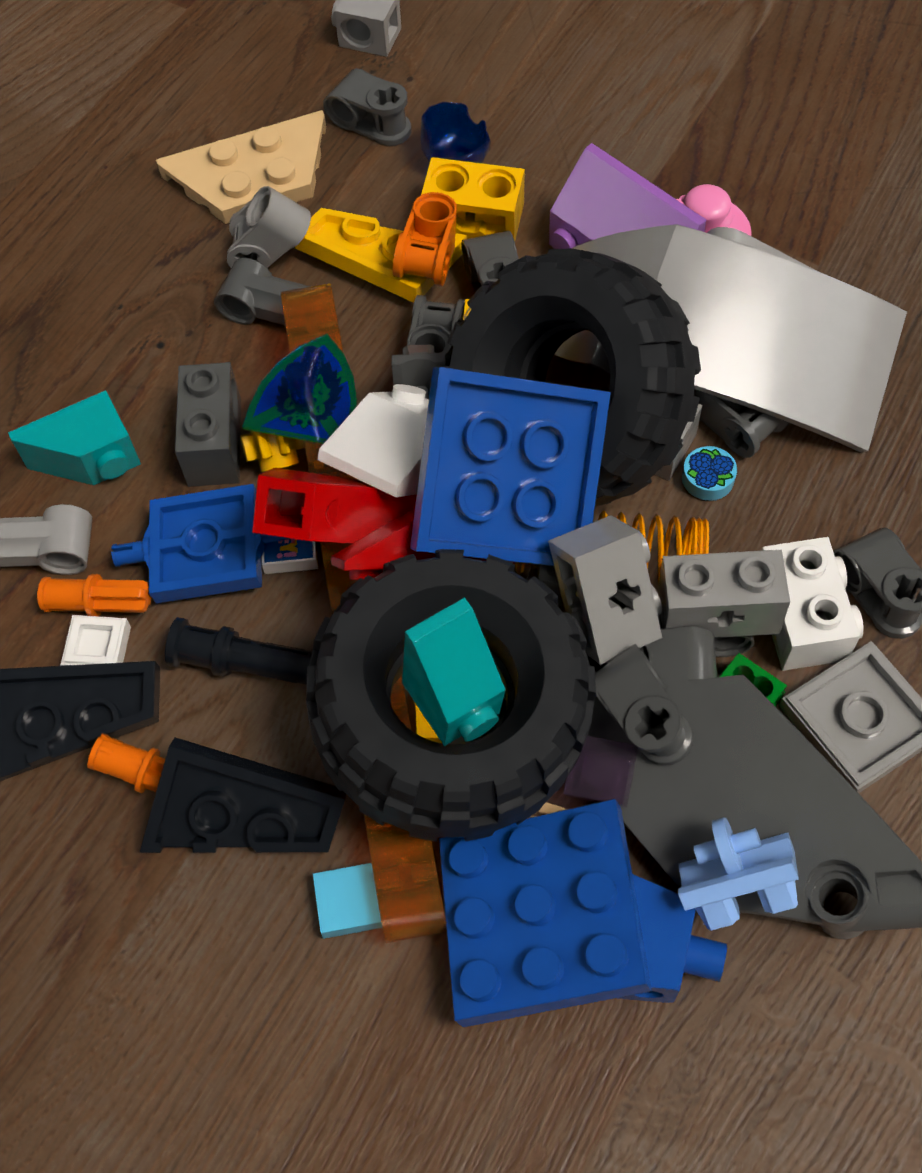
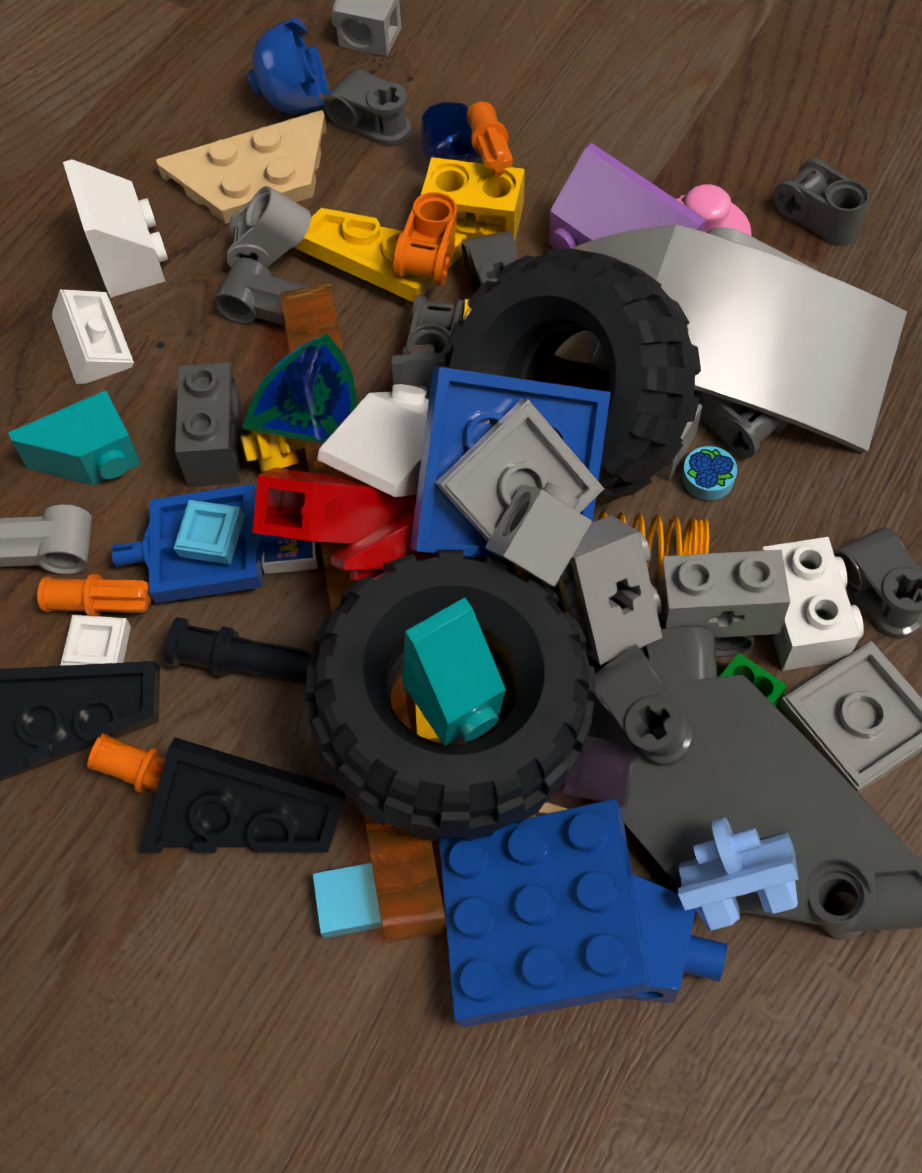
none -> white slope [52,289,134,384]
none -> white slope [63,159,168,298]
none -> medium azure tile [173,500,245,565]
none -> blue cylinder [248,18,329,116]
none -> light grey tile [435,399,604,573]
none -> orange axle [466,101,513,175]
none -> light grey brick [485,482,592,587]
none -> dark grey piece [773,158,870,246]

